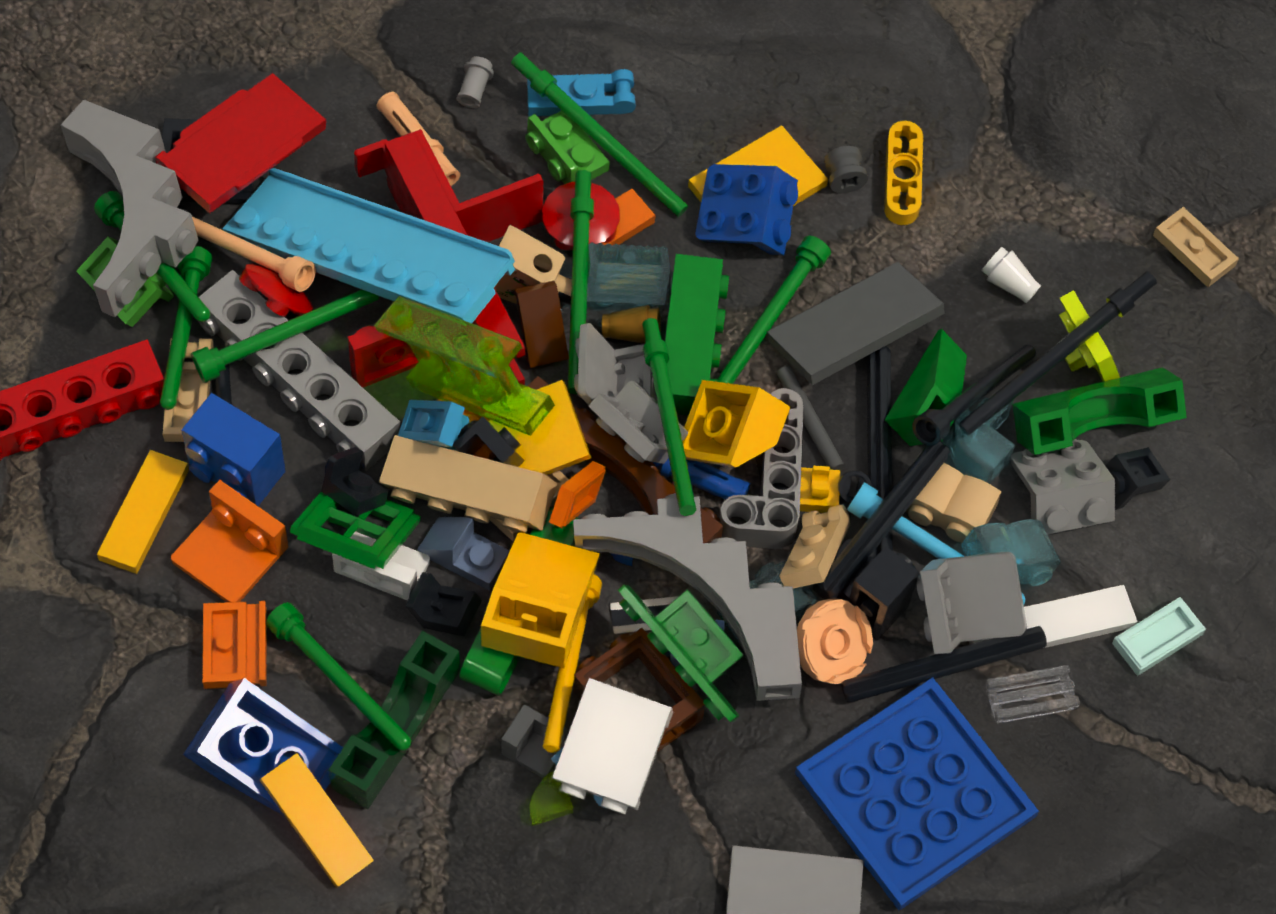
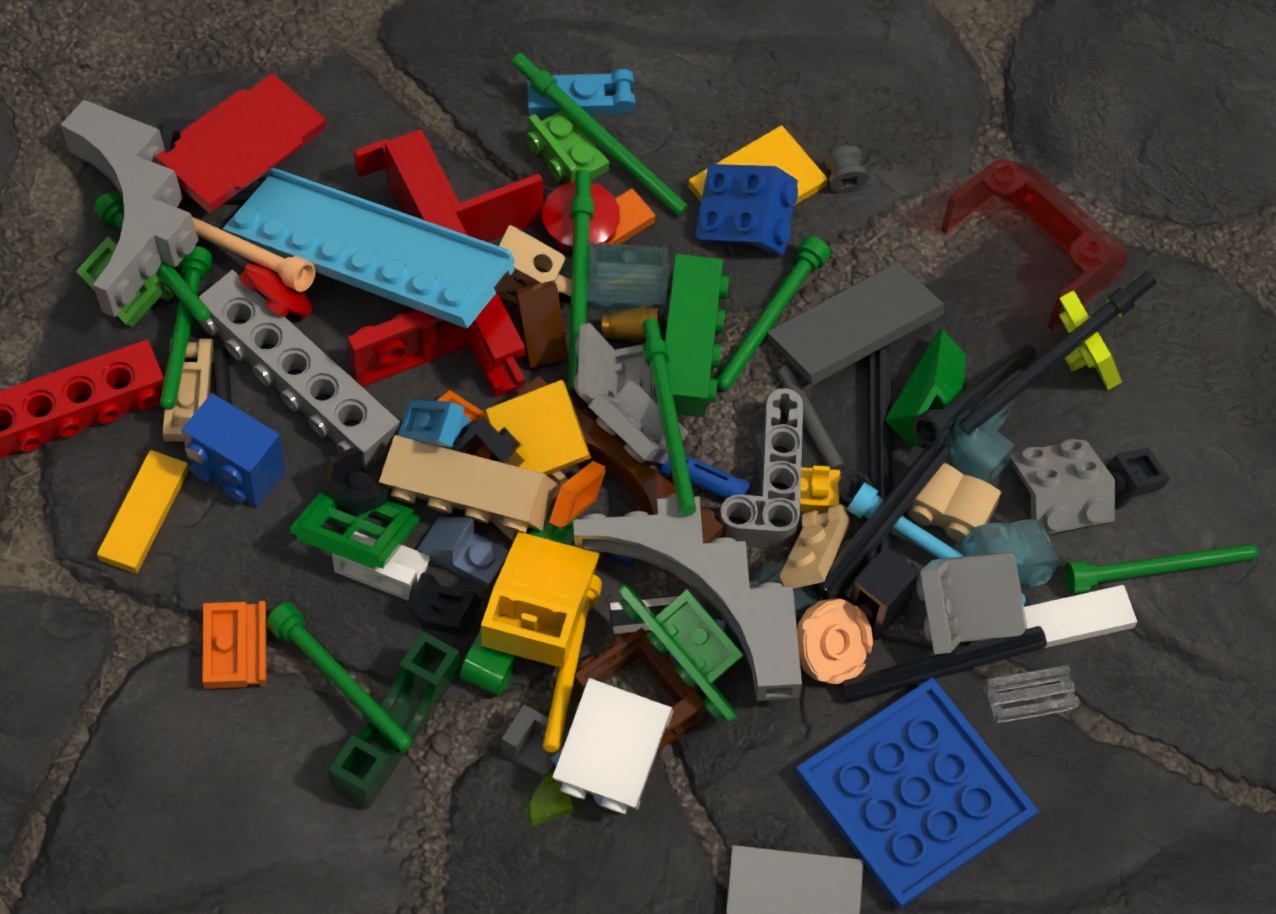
orange bracket [171,479,289,602] -> none
blue slope [183,678,343,816] -> none
green piece [191,290,380,383] -> none
yellow tile [260,753,374,888] -> none
clear neon green fence [374,296,555,436] -> none
light nougat pin [377,92,460,186] -> none
light grey pin [457,57,494,108] -> none
yellow slope [682,380,790,468] -> none
yellow beam [884,121,923,225] -> none
white cone [981,247,1041,303] -> none
green arch [1012,367,1187,455] -> none
light aqua tile [1112,597,1206,676] -> none
tan plate [1153,207,1239,287] -> none
none -> clear red windscreen [941,160,1128,331]
none -> green piece [1064,544,1258,595]

